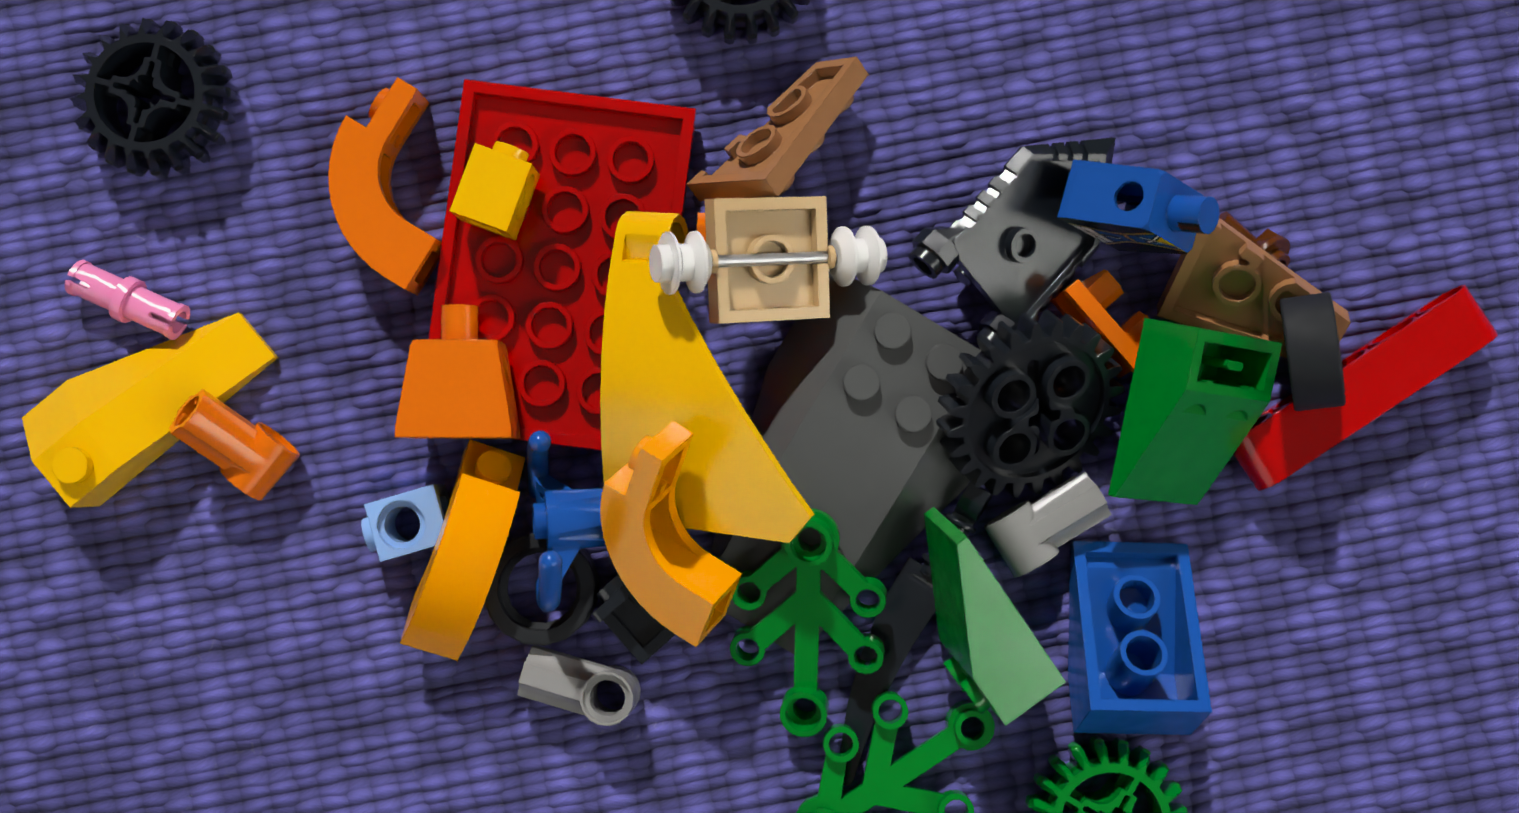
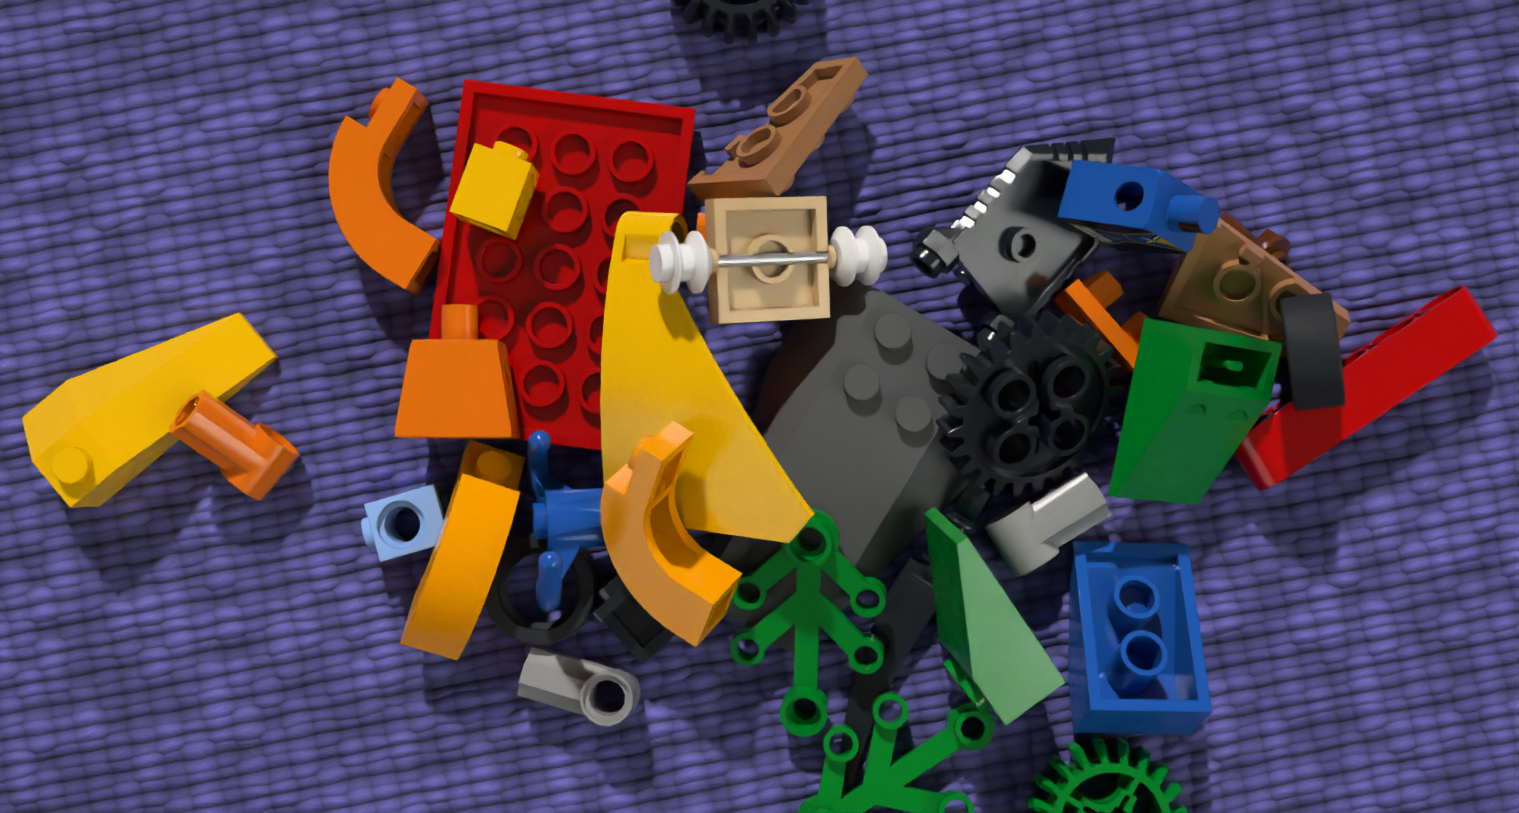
bright pink pin [65,259,190,340] -> none
black gear [70,18,238,179] -> none

